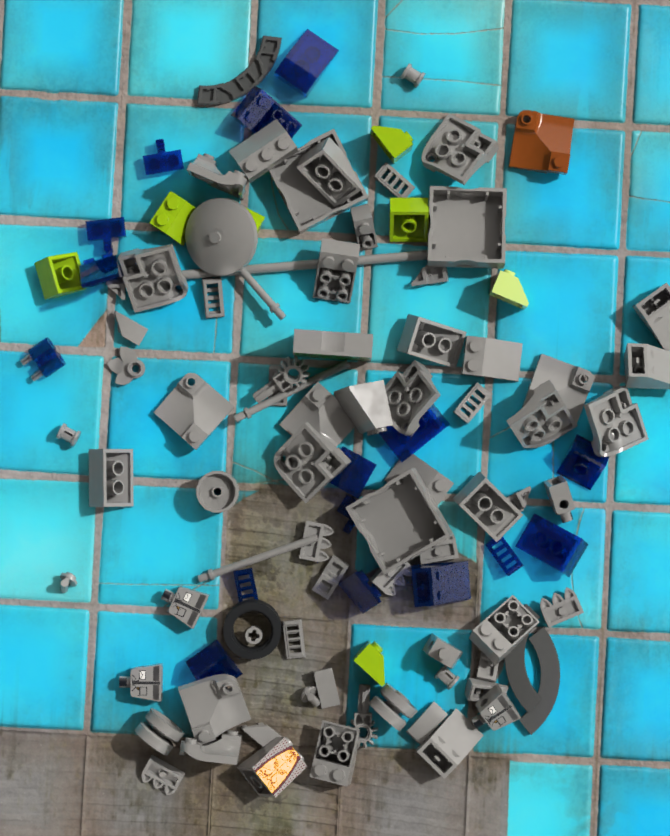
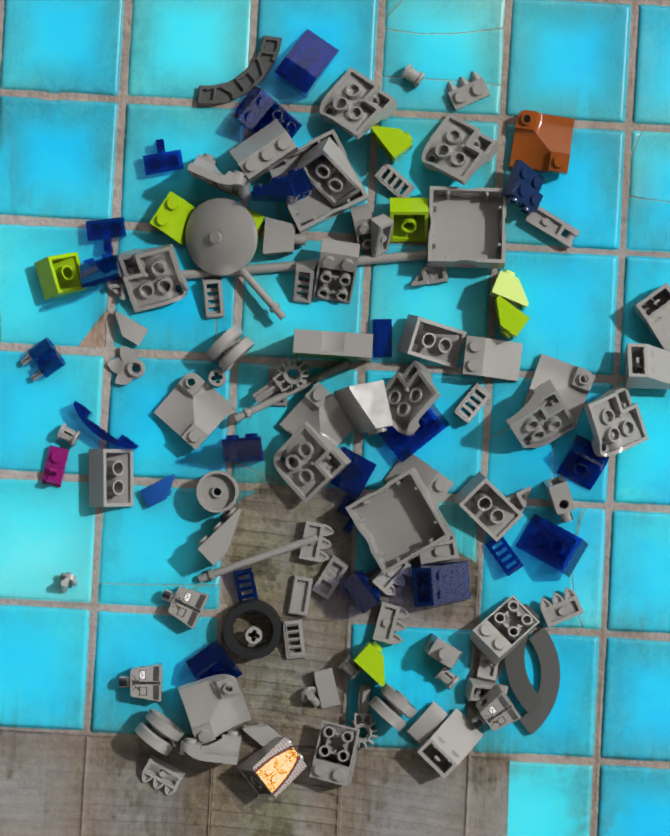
none -> magenta plate [42,445,70,487]
none -> clear blue slope [73,401,139,449]
none -> blue slope [140,474,176,508]
none -> light grey slope [198,508,243,566]
none -> light grey wheel [206,324,255,372]
none -> light grey bush [208,369,226,387]
none -> clear blue slope [222,433,264,464]
none -> clear blue slope [249,167,314,203]
none -> light grey torso [262,217,307,256]
none -> light grey tile [288,575,313,616]
none -> light grey slope [292,261,316,304]
none -> light grey slope [319,67,397,140]
none -> light grey bush [338,654,362,680]
none -> light grey slope [371,214,394,257]
none -> clear blue tile [372,319,392,358]
none -> light grey plate [372,602,409,644]
none -> light grey plate [447,71,491,111]
none -> lime slope [494,295,530,339]
none -> dark blue plate [501,160,544,214]
none -> light grey plate [525,206,580,248]

